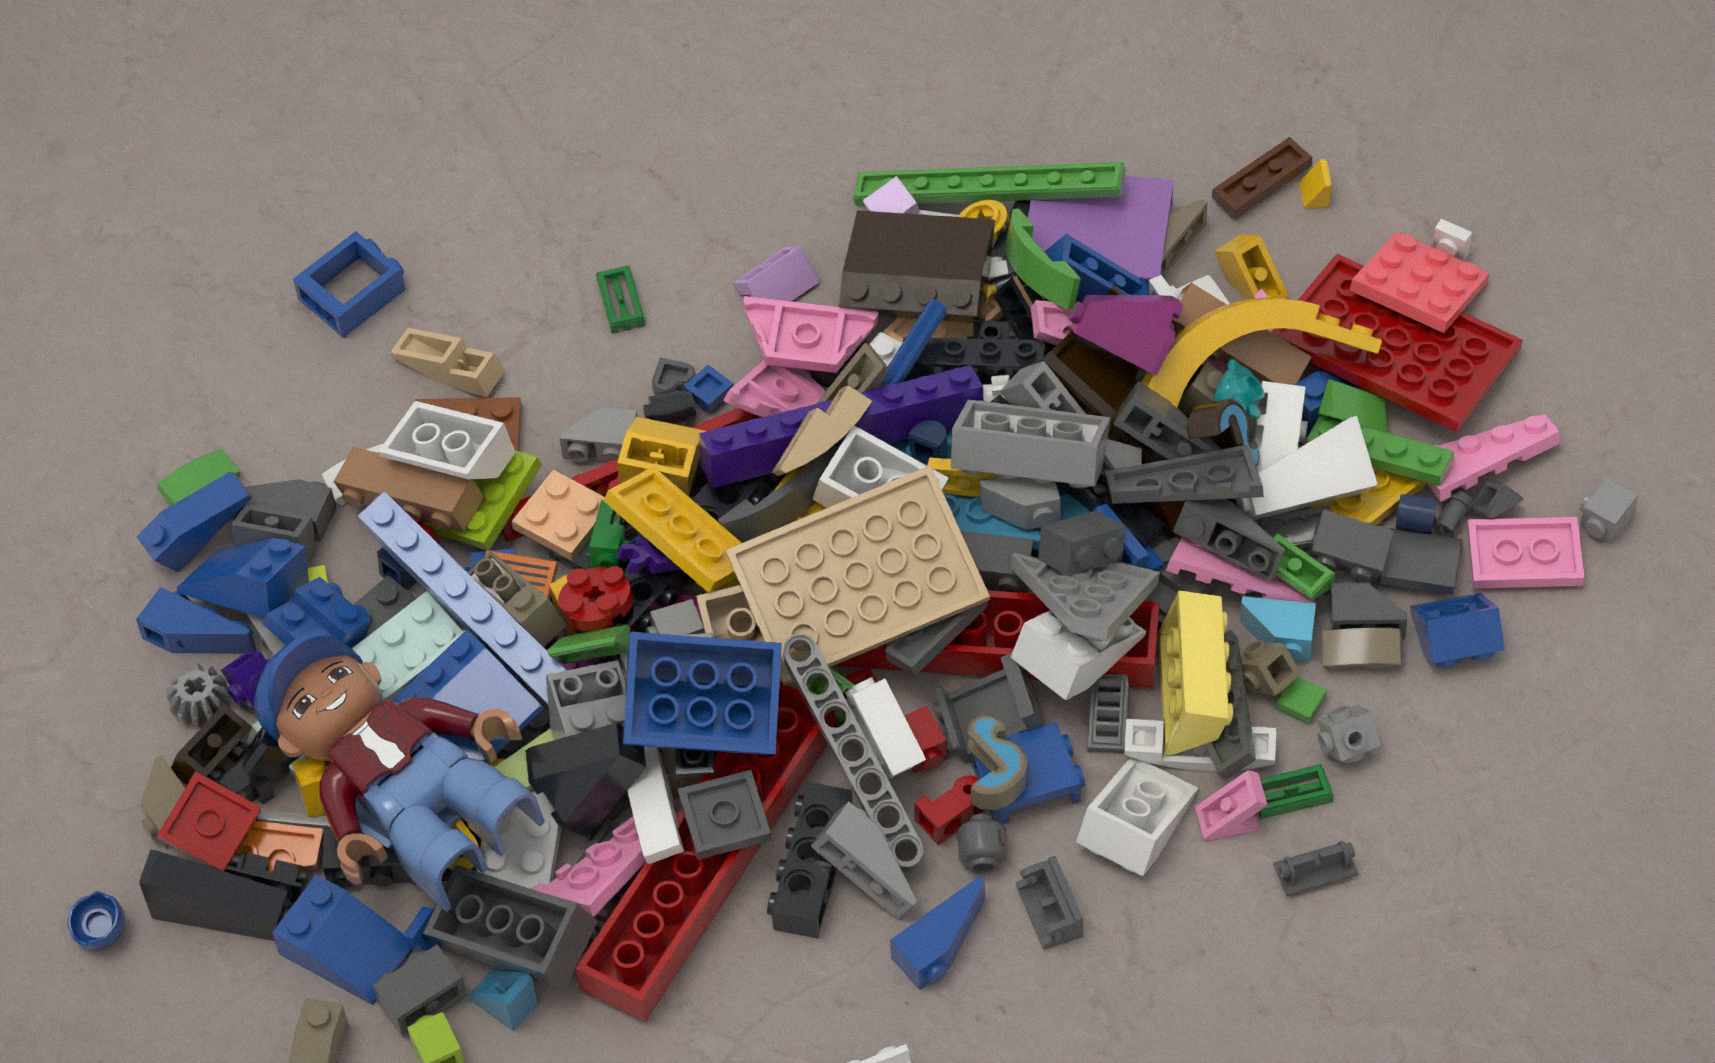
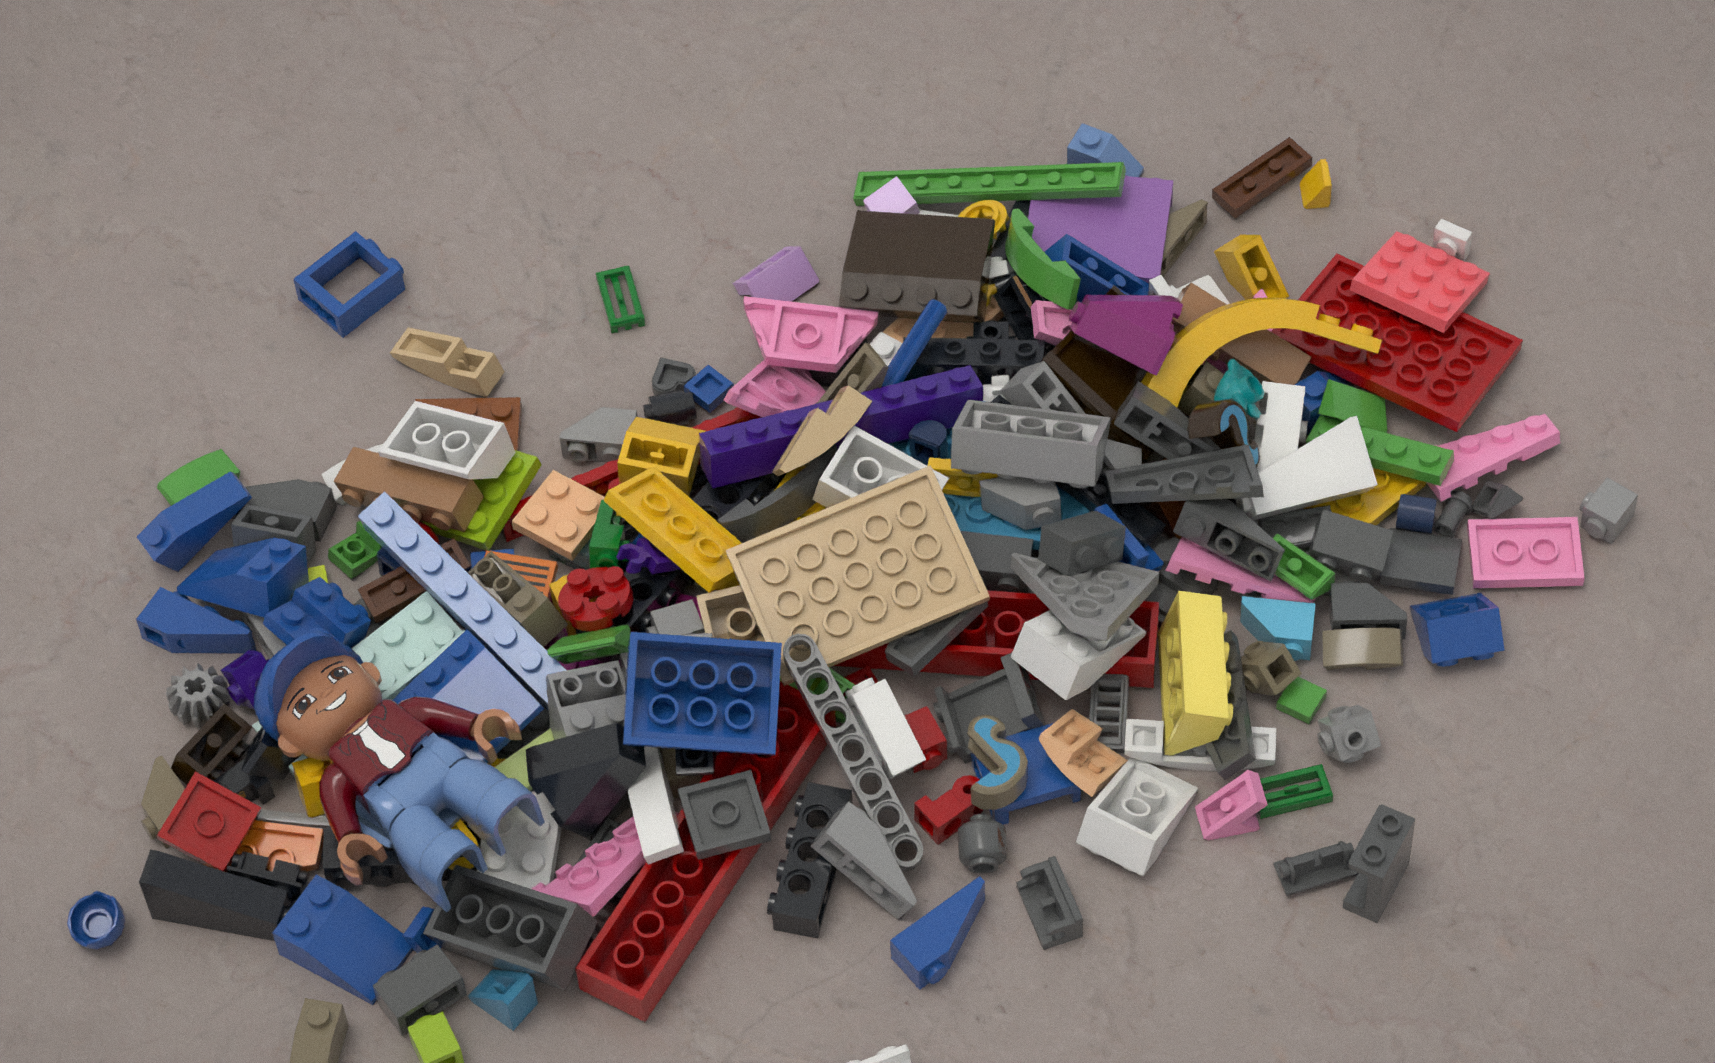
none -> bright green slope [328,521,382,579]
none -> reddish brown plate [357,538,472,623]
none -> light nougat slope [1039,709,1128,797]
none -> medium blue slope [1067,123,1144,177]
none -> dark grey panel [1343,804,1415,923]

